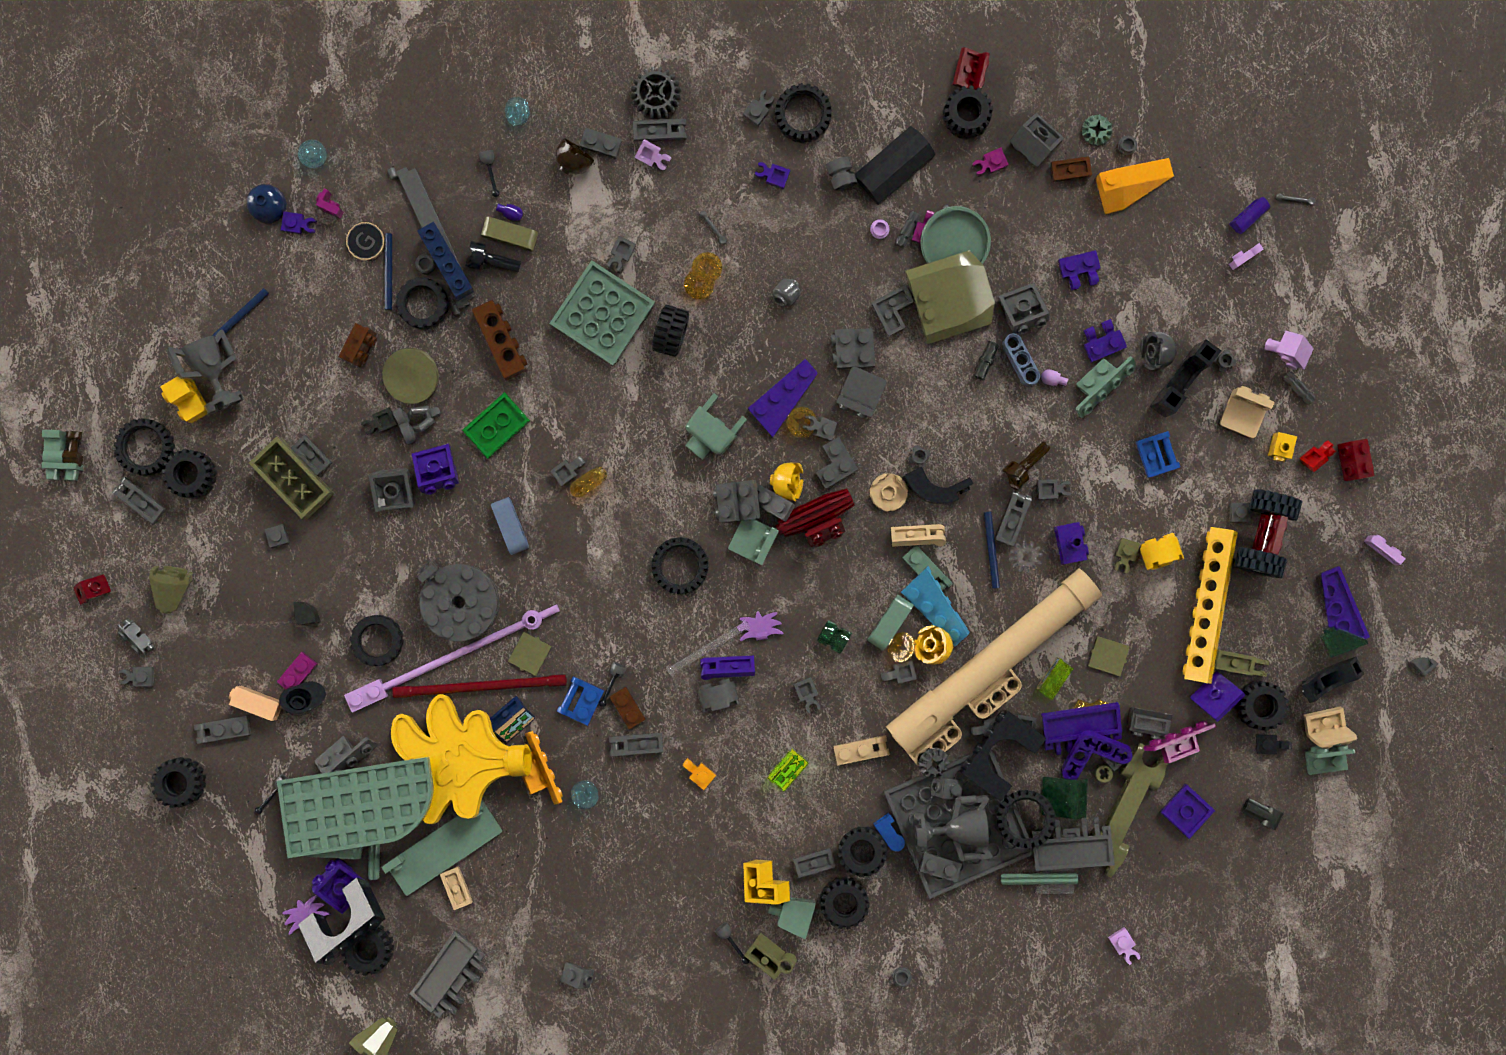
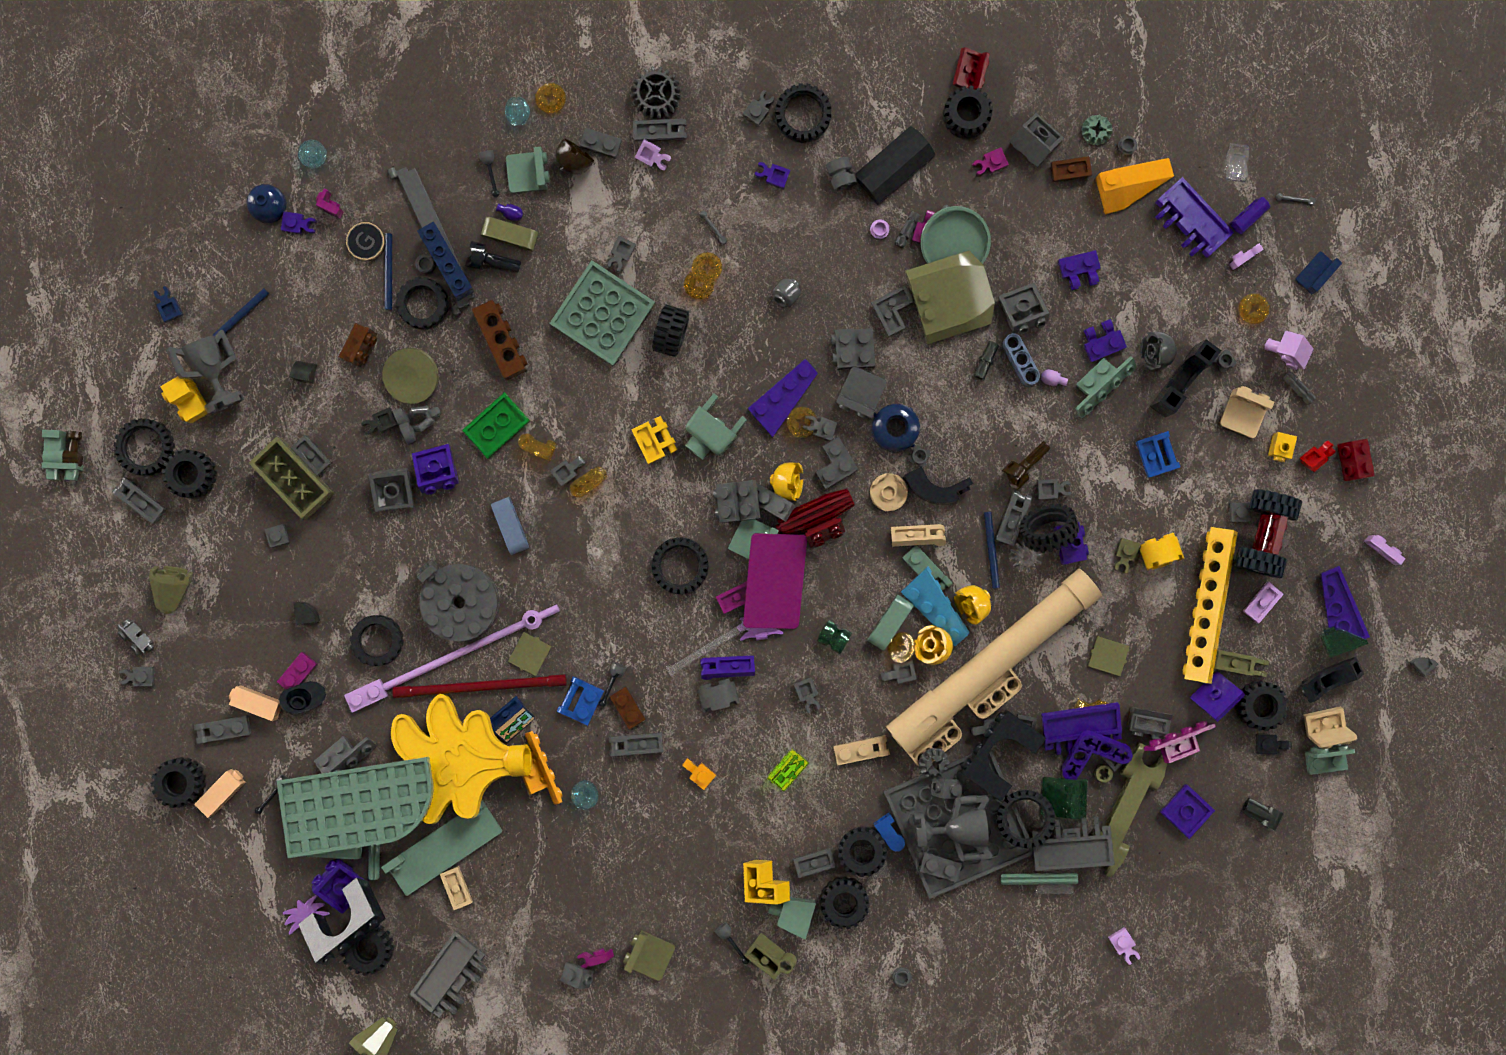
dark red bracket [73,574,111,605] -> none
clear neon green panel [1035,657,1074,700] -> none
none -> dark blue plate [154,286,183,323]
none -> light nougat brick [194,769,246,818]
none -> pearl dark grey brick [289,361,317,383]
none -> sand green bracket [506,147,550,193]
none -> clear yellow leg [518,433,557,461]
none -> clear yellow gear [535,82,566,113]
none -> magenta plate [577,948,614,968]
none -> olive bracket [623,930,675,981]
none -> yellow plate [631,416,677,464]
none -> magenta plate [716,581,747,614]
none -> magenta sticker [743,533,807,629]
none -> dark blue piece [871,404,920,452]
none -> yellow cylinder [954,585,991,624]
none -> black tyre [1019,504,1079,553]
none -> dark purple hinge [1155,177,1234,258]
none -> clear brick [1224,143,1249,183]
none -> clear yellow gear [1239,293,1270,324]
none -> lavender plate [1243,582,1283,624]
none -> dark blue panel [1295,251,1342,295]

